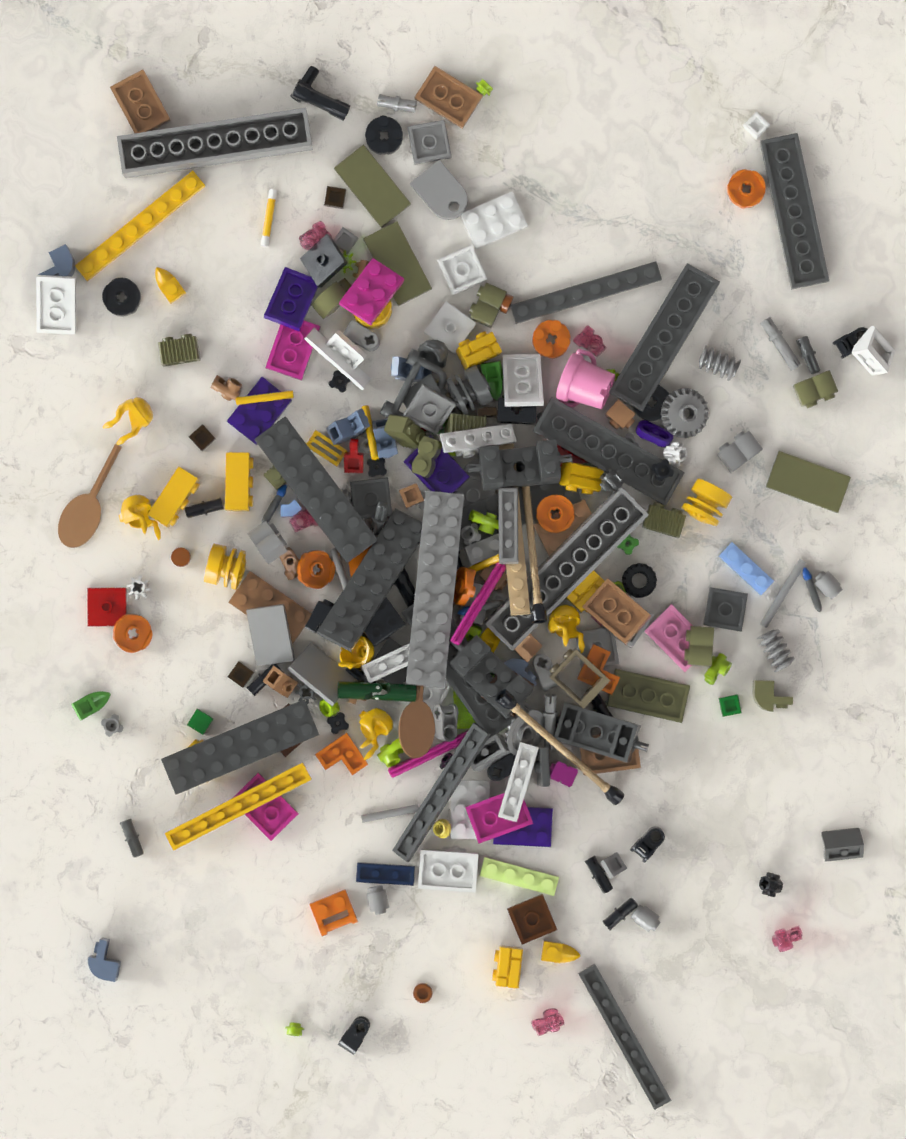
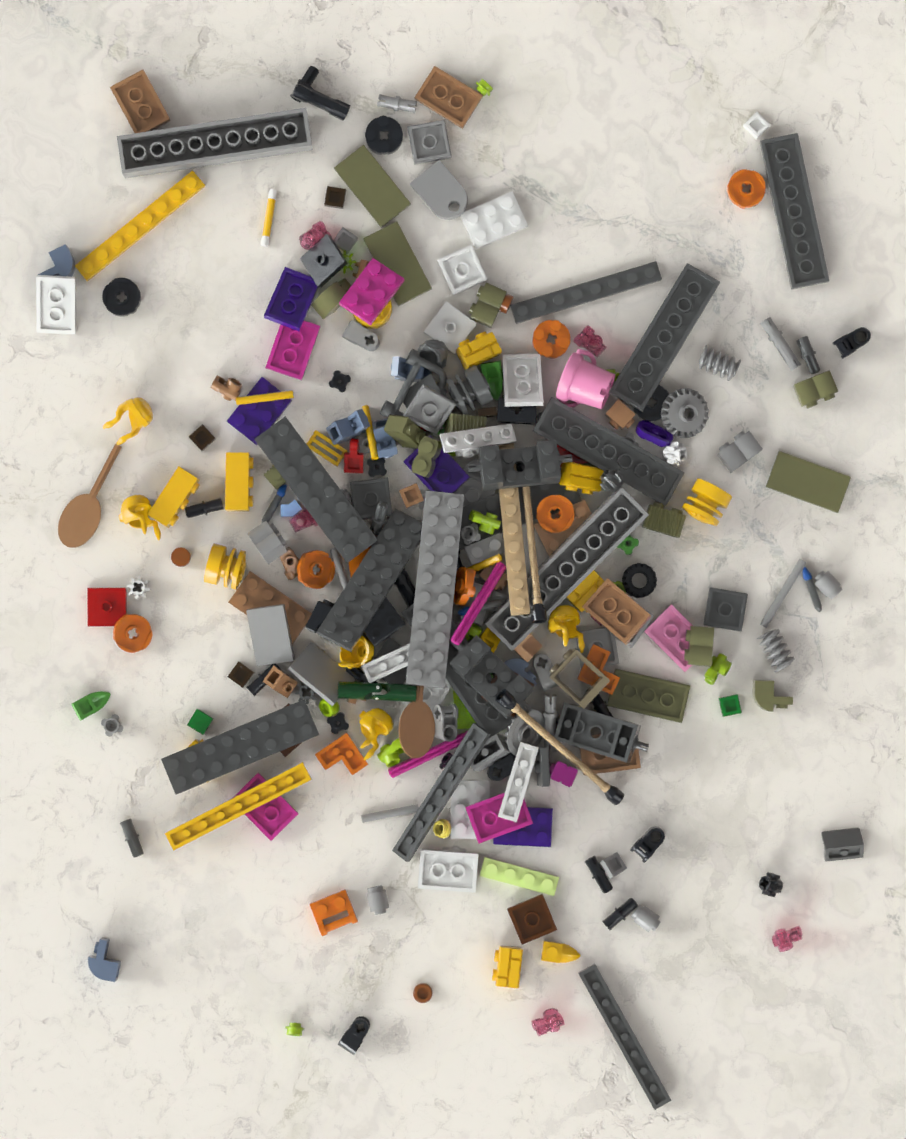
yellow plate [155,267,186,304] -> none
olive brick [158,334,201,367] -> none
white bracket [305,328,371,390] -> none
dark blue tile [356,862,415,886] -> none
light grey tile [498,488,518,564] -> none
black plate [652,459,674,481] -> none
light blue plate [718,542,774,595] -> none
white tile [852,326,895,375] -> none

